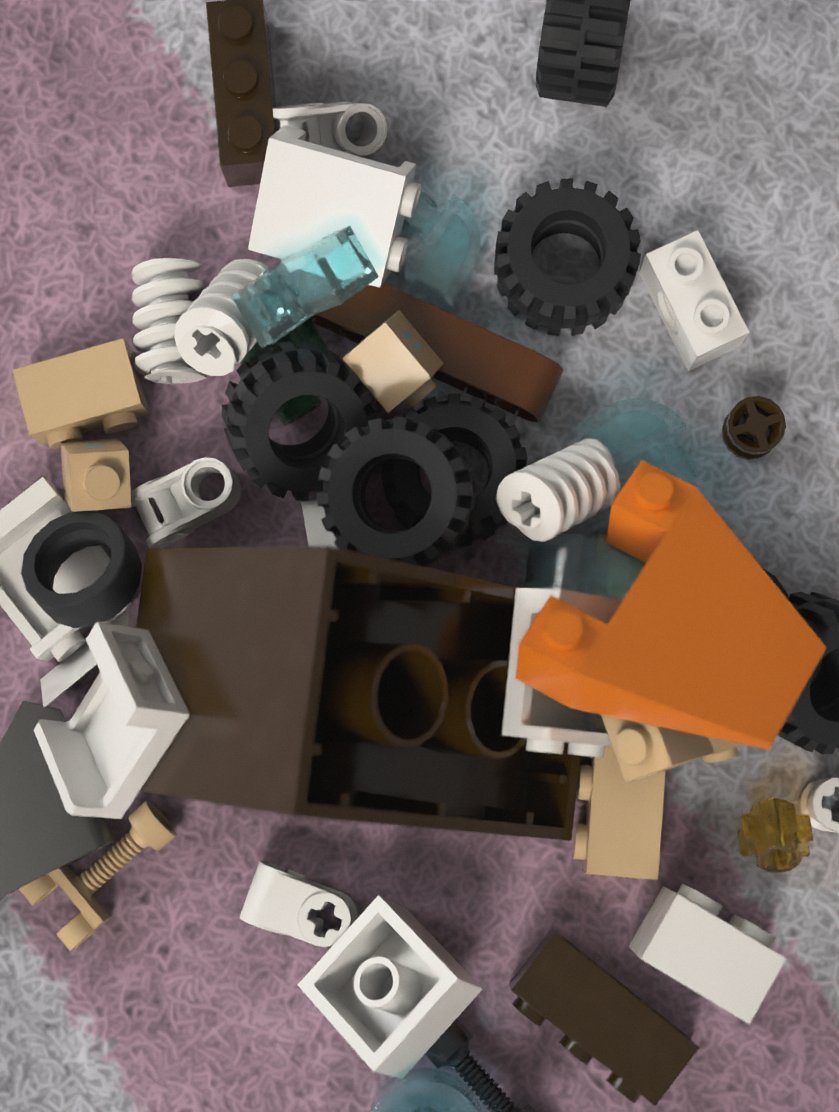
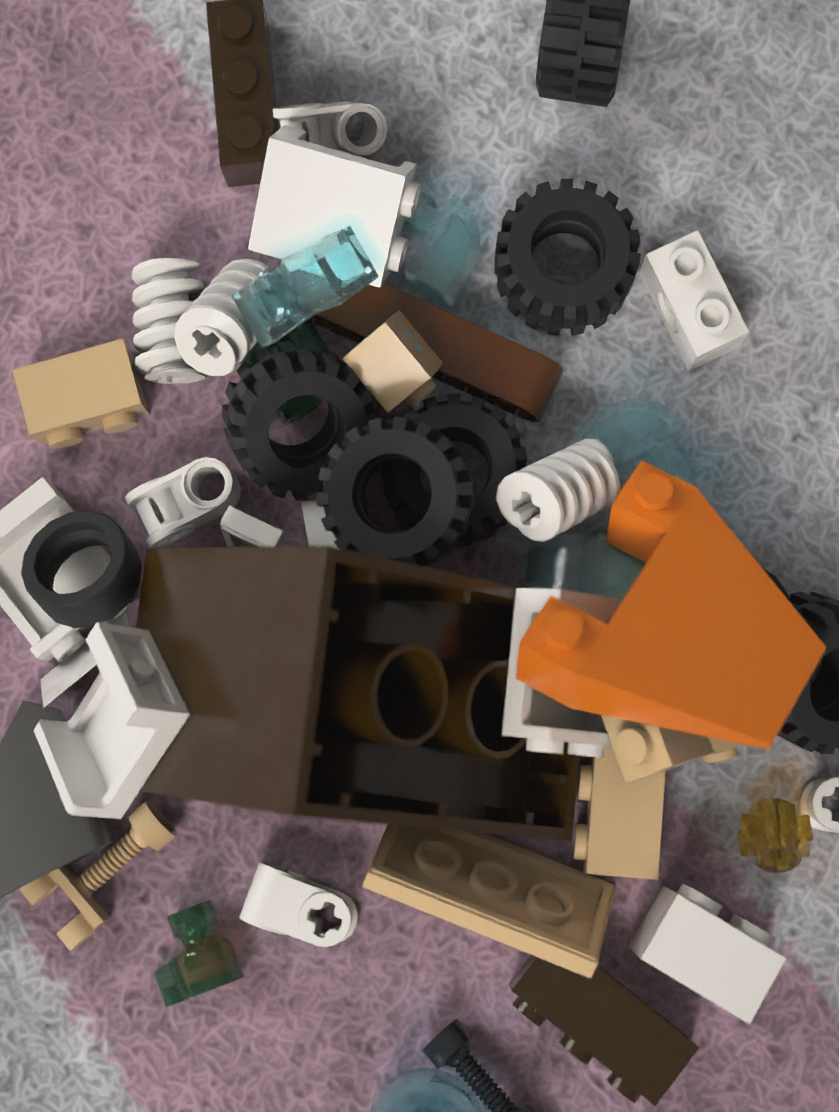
tan brick [60,438,132,512] -> none
white brick [298,895,483,1079] -> none
dark brown wheel [721,396,786,460] -> none
none -> clear green piece [154,900,244,1008]
none -> white tile [220,506,286,547]
none -> tan tile [362,825,616,978]

